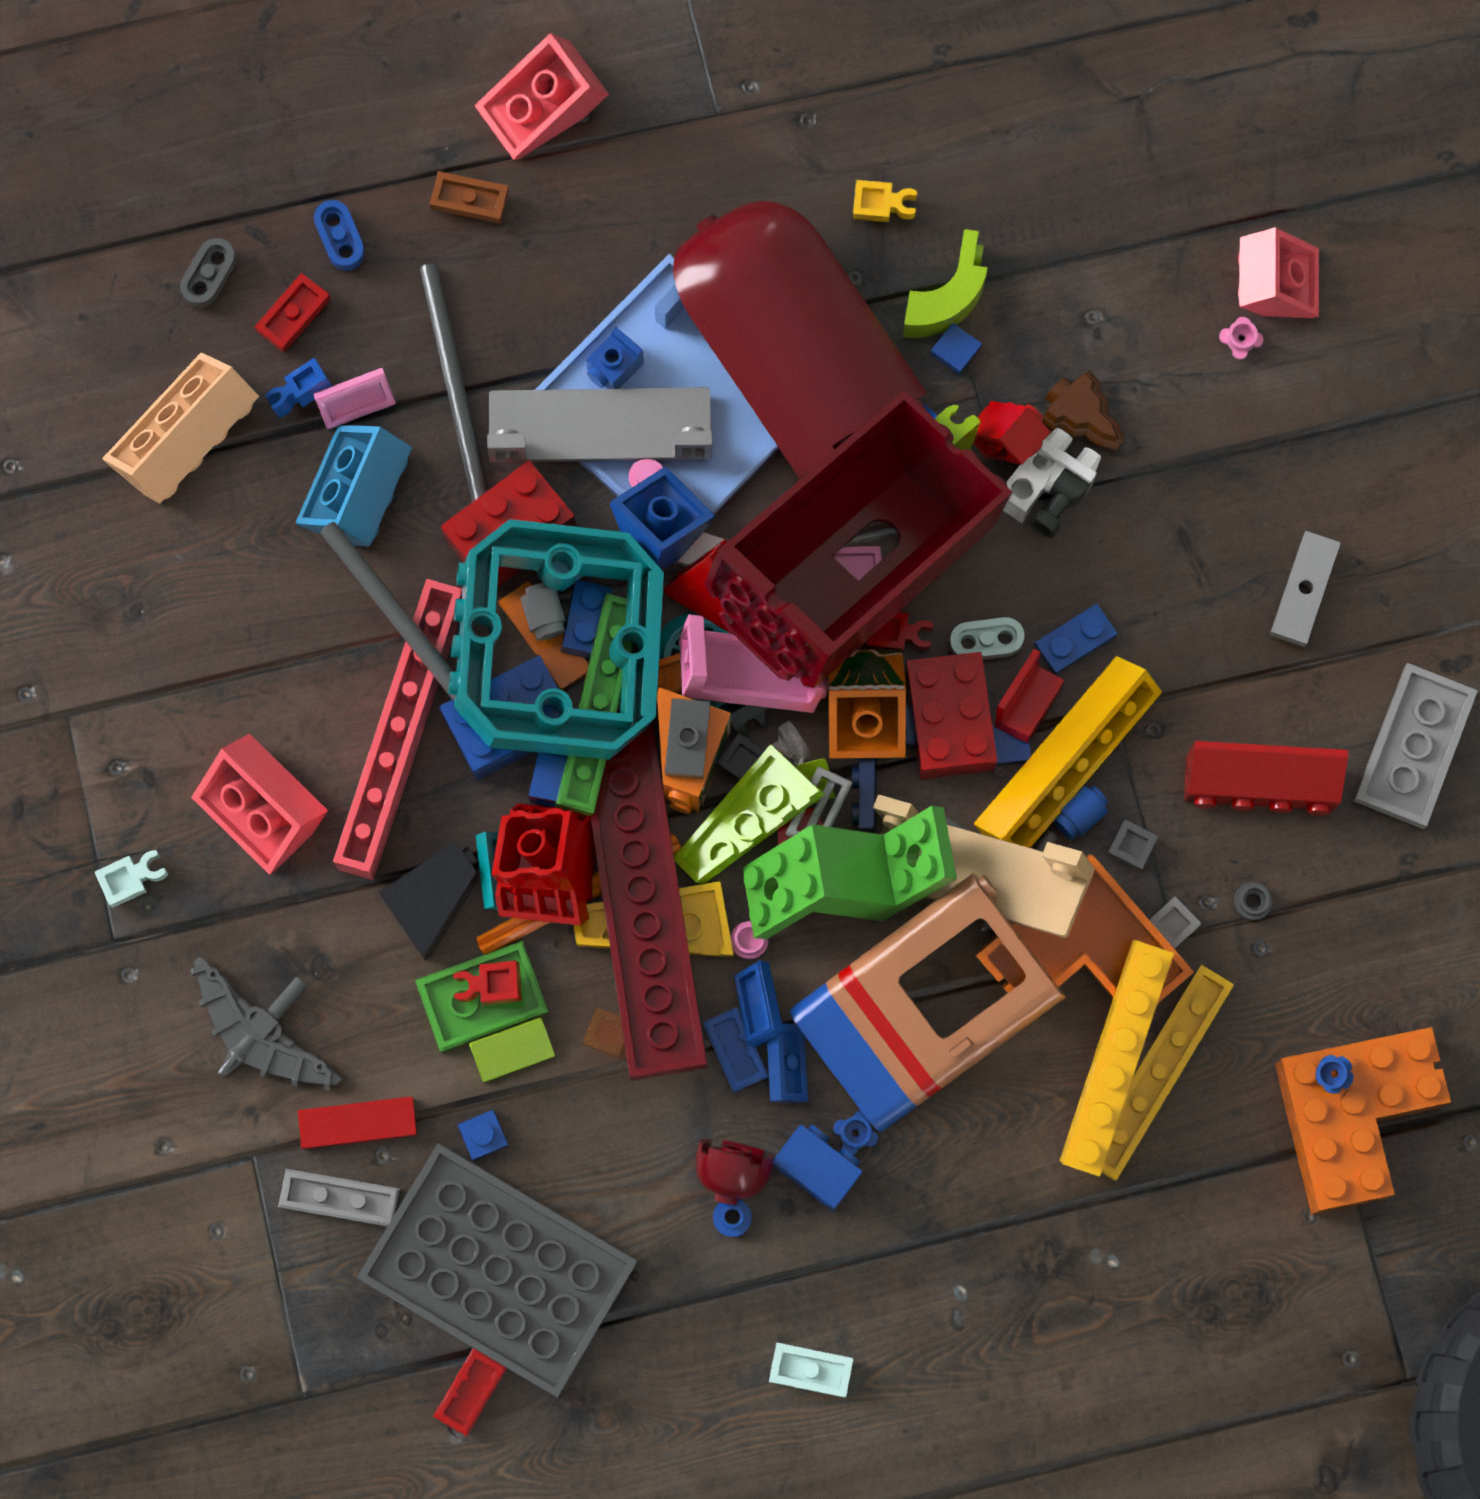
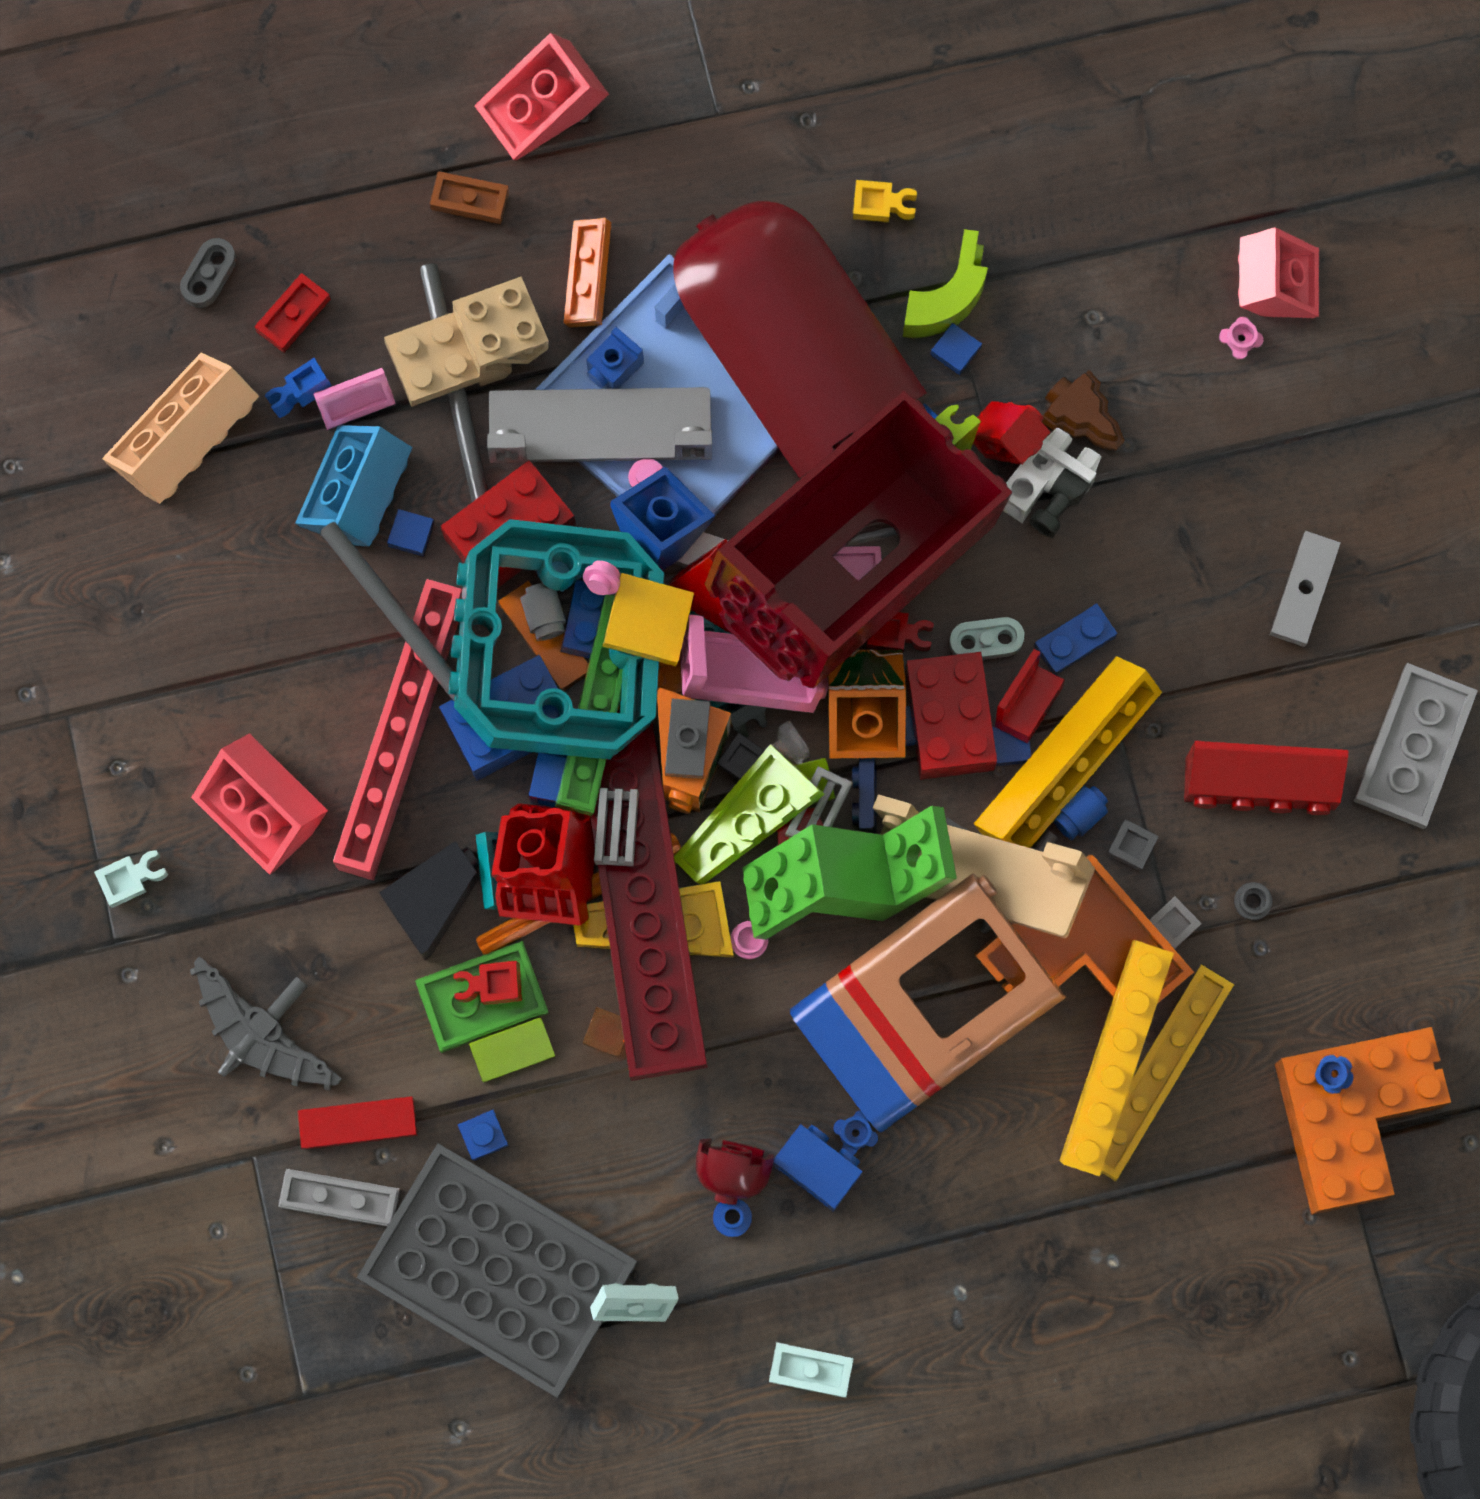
blue plate [314,200,365,271] -> none
red plate [433,1348,508,1437] -> none
blue plate [702,1007,769,1093] -> none
blue tile [734,960,783,1047] -> none
blue plate [767,1023,808,1103] -> none
none -> tan piece [384,277,549,407]
none -> blue tile [387,509,435,557]
none -> orange tile [564,218,612,328]
none -> bright pink plate [583,561,620,595]
none -> light aqua plate [590,1283,679,1322]
none -> light grey tile [594,788,639,866]
none -> yellow tile [602,573,694,666]

